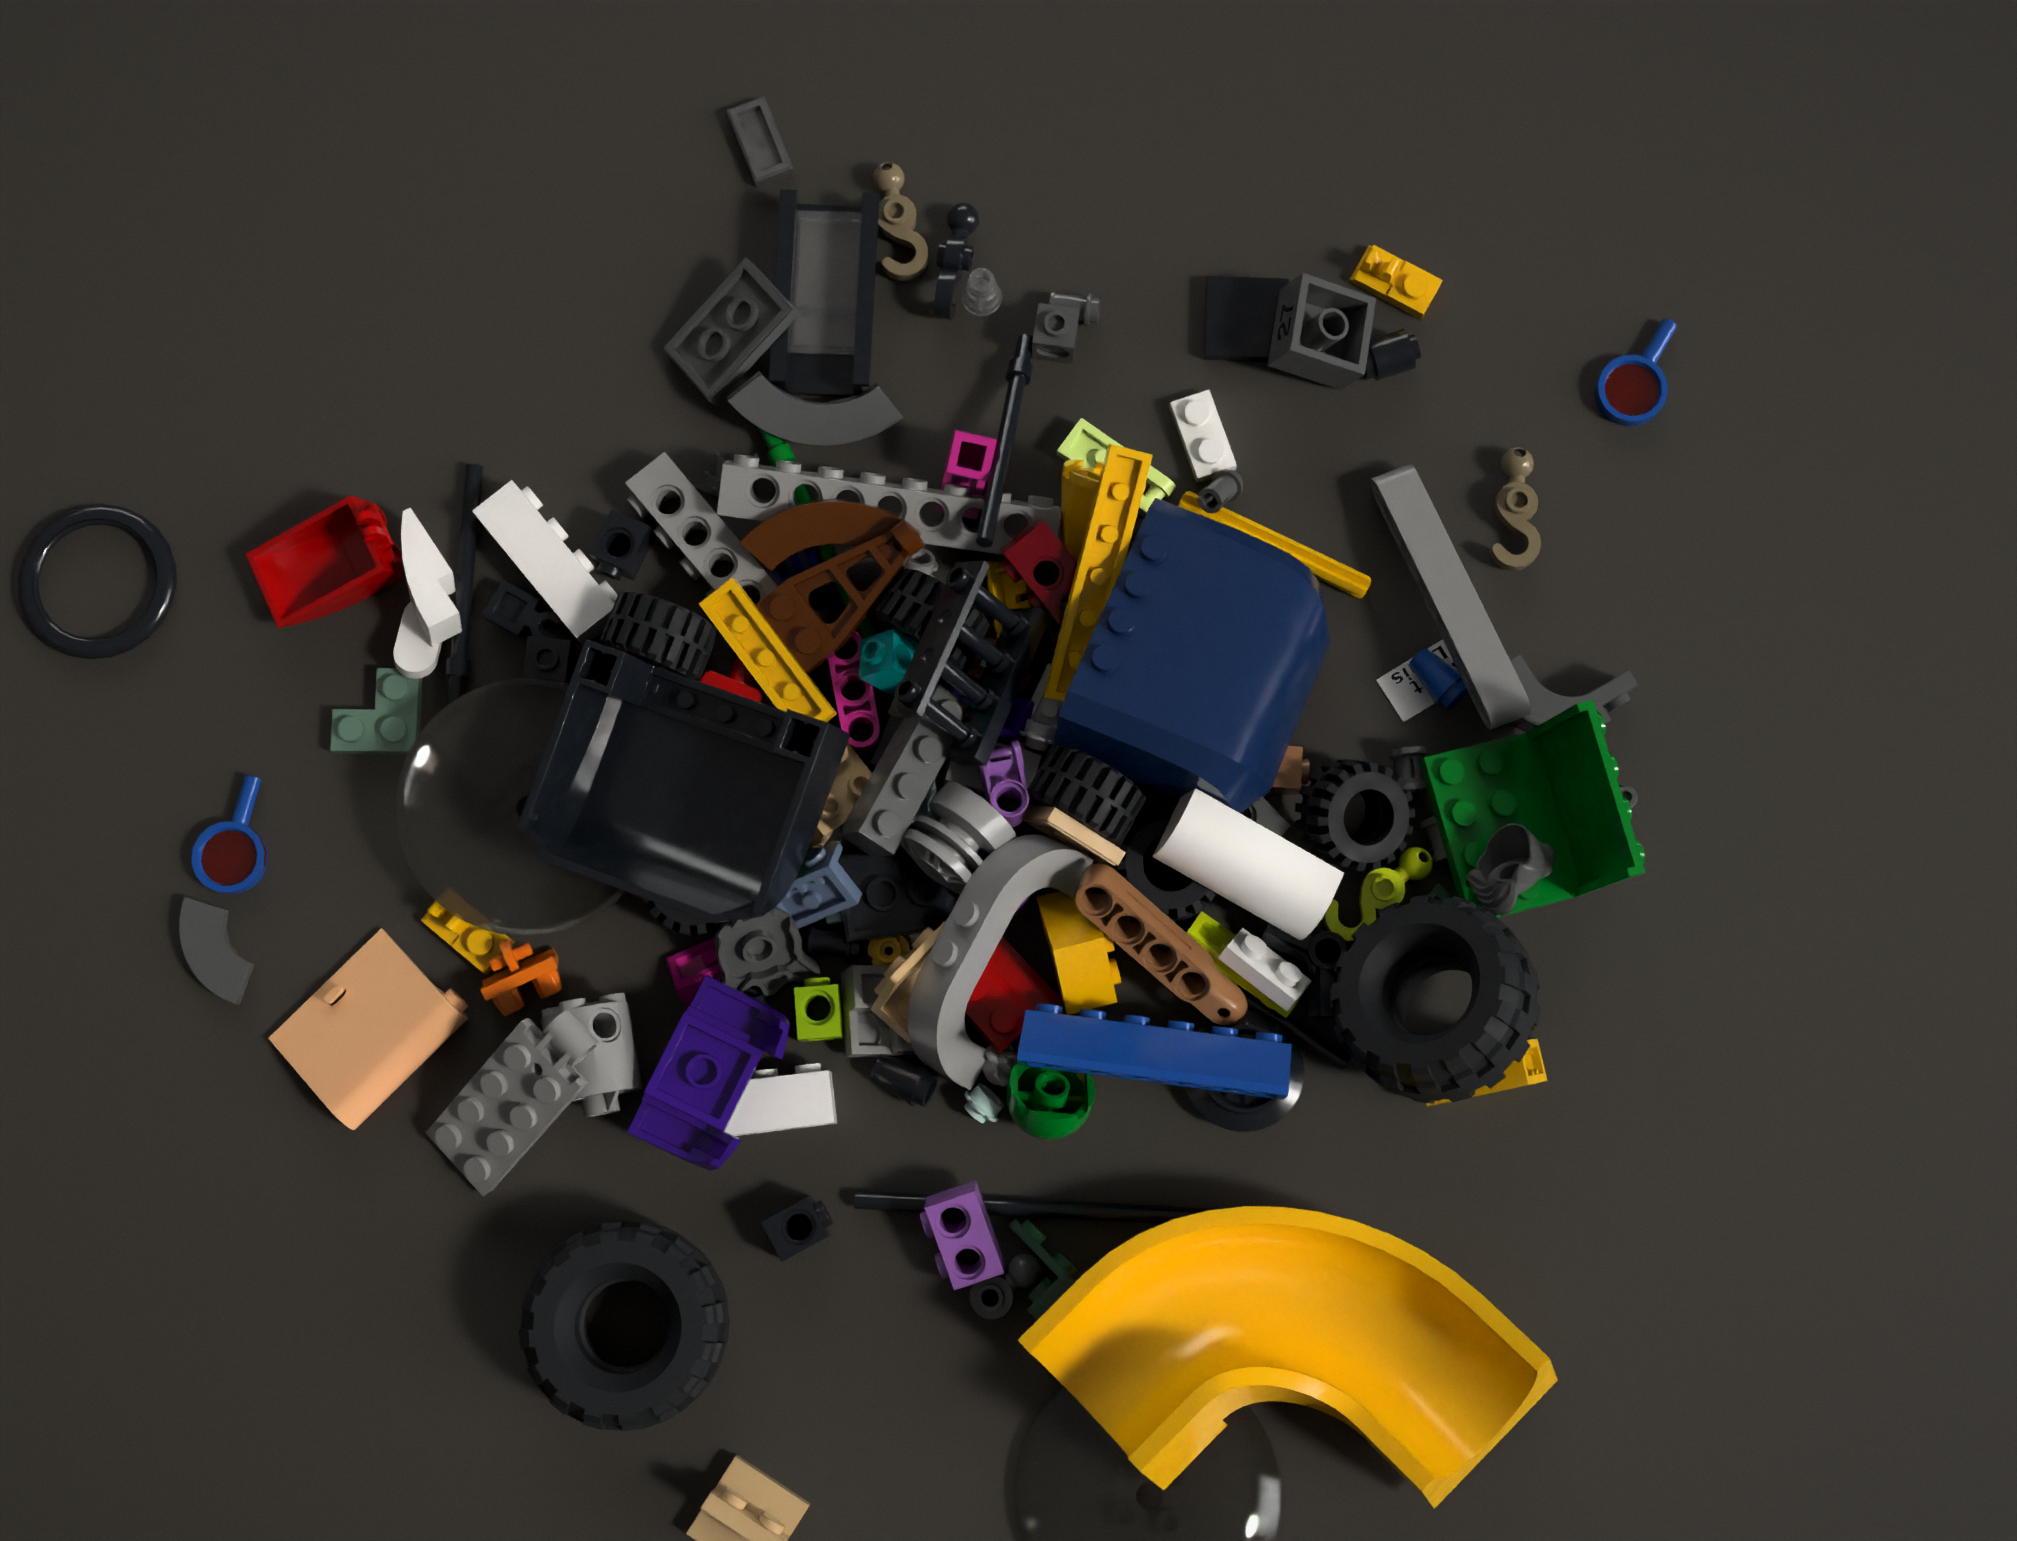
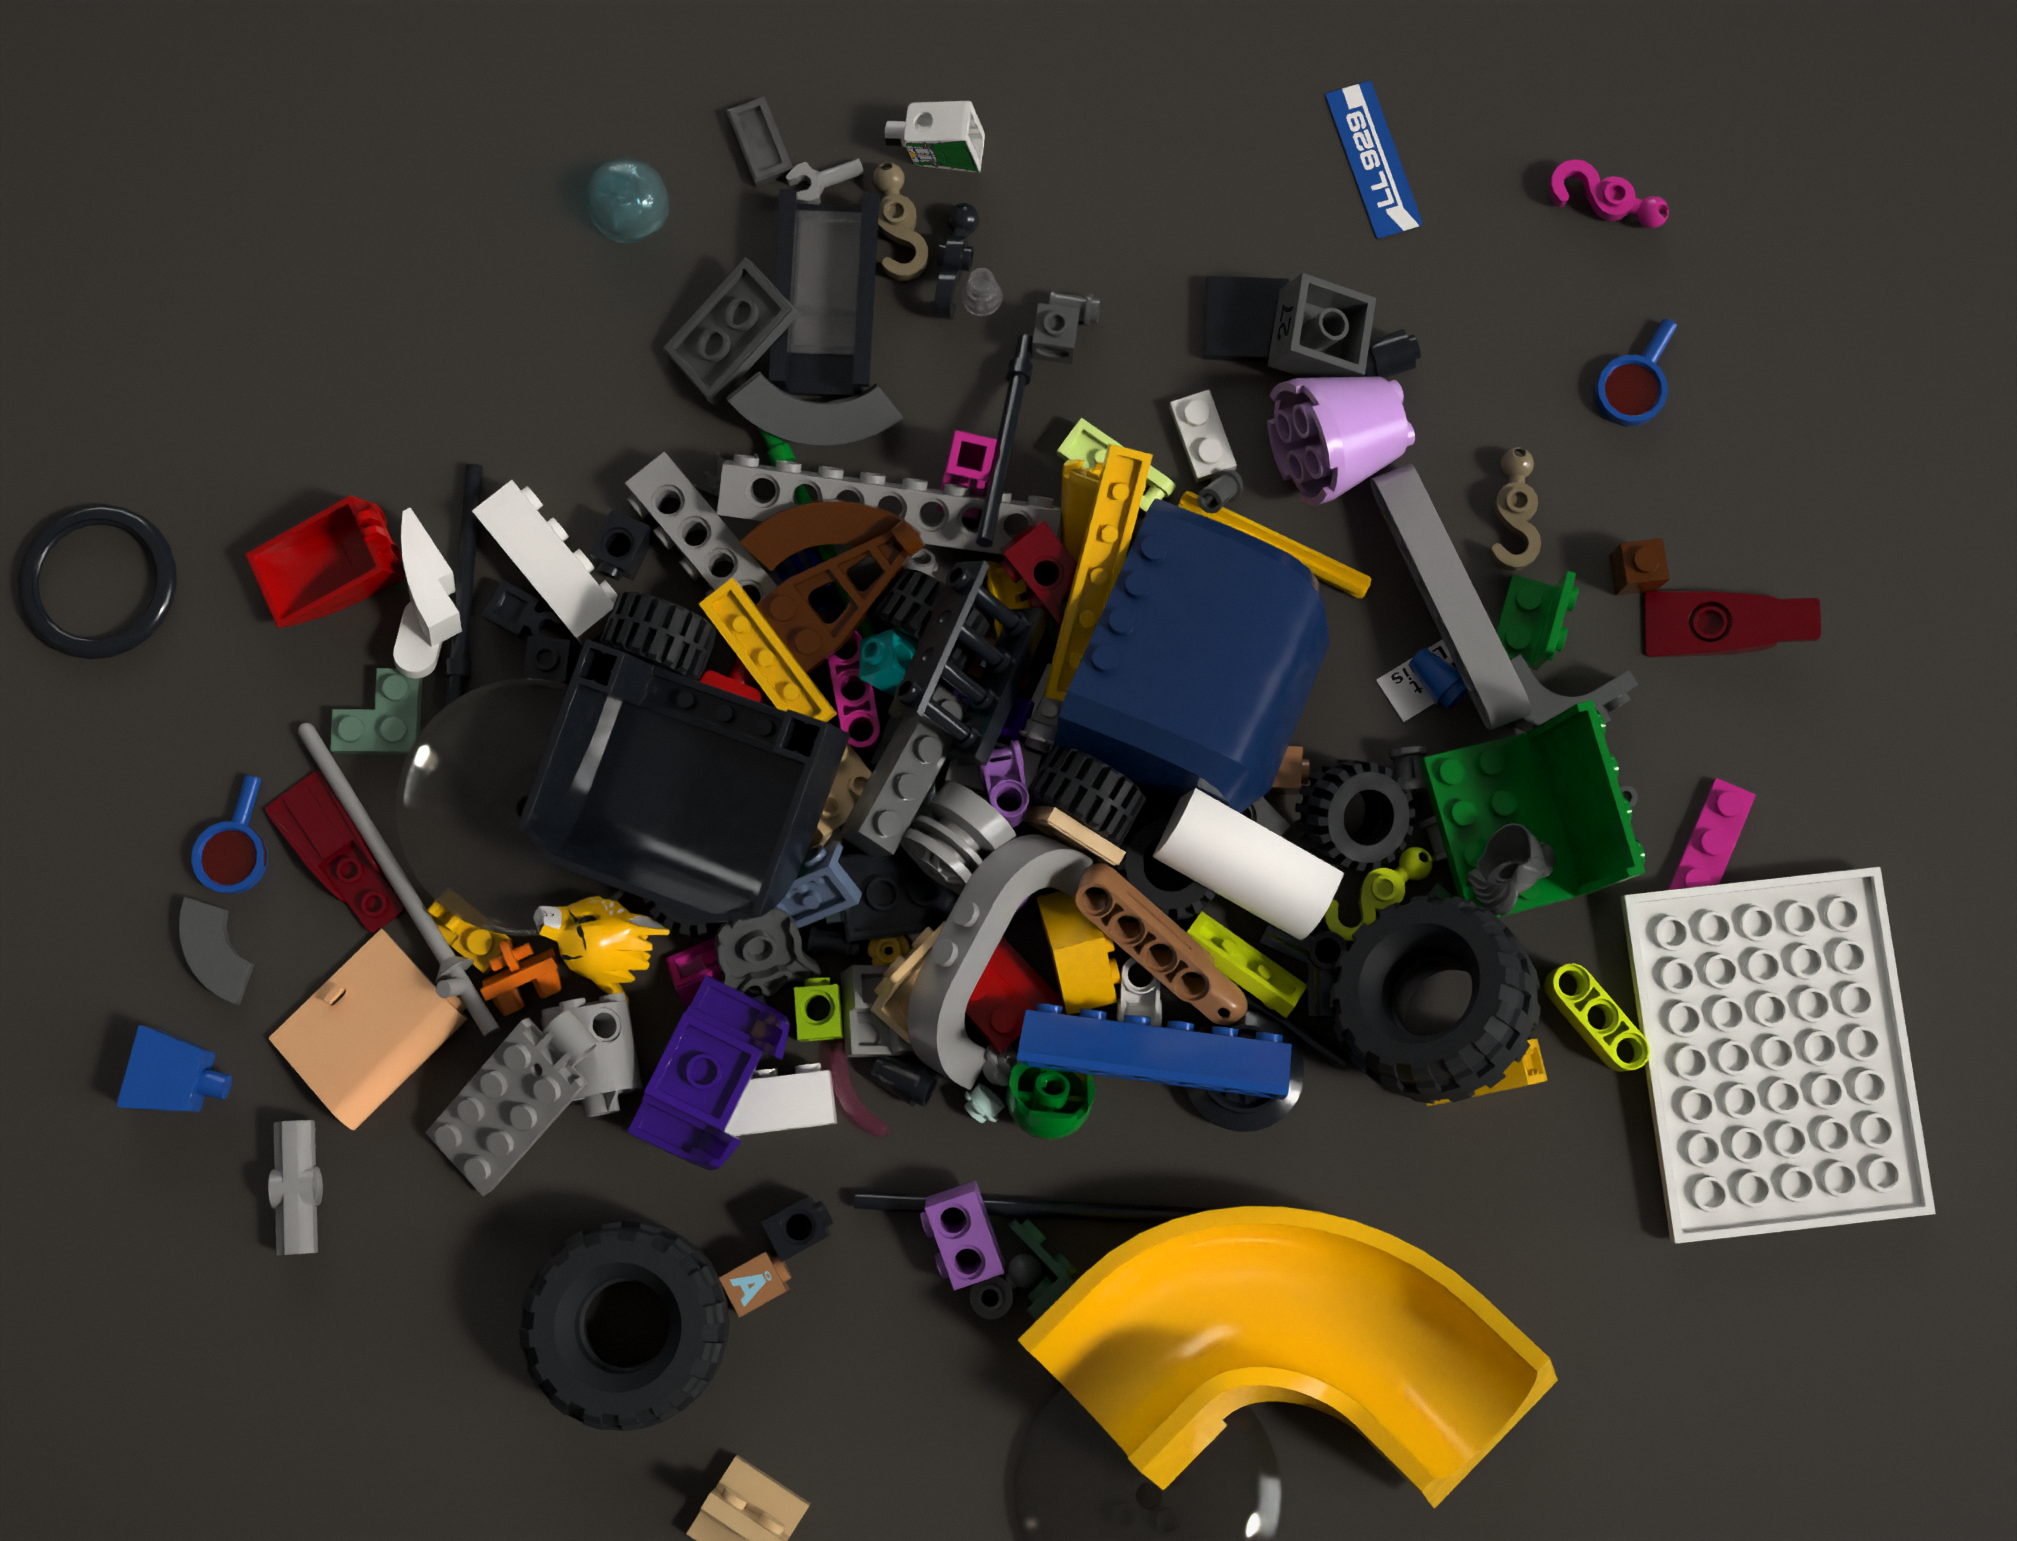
white plate [1218,928,1311,1012] -> none
yellow plate [1349,244,1443,320] -> none
none -> blue torso [116,1025,232,1112]
none -> dark red piece [265,770,405,933]
none -> light grey piece [268,1120,323,1256]
none -> light grey piece [298,723,500,1037]
none -> yellow piece [533,896,670,1005]
none -> clear light blue cylinder [586,157,669,243]
none -> medium nougat brick [719,1251,792,1318]
none -> light grey bar [786,158,864,205]
none -> clear pink piece [830,1039,891,1137]
none -> white torso [885,101,985,173]
none -> white piece [1116,958,1162,1027]
none -> lavender cone [1267,376,1415,506]
none -> blue sticker [1326,81,1423,239]
none -> green bracket [1495,571,1579,670]
none -> neon yellow beam [1544,963,1650,1072]
none -> dark pink piece [1548,159,1669,229]
none -> reddish brown brick [1609,538,1670,596]
none -> white plate [1621,867,1936,1244]
none -> dark red piece [1645,591,1821,658]
none -> dark pink plate [1668,778,1756,890]

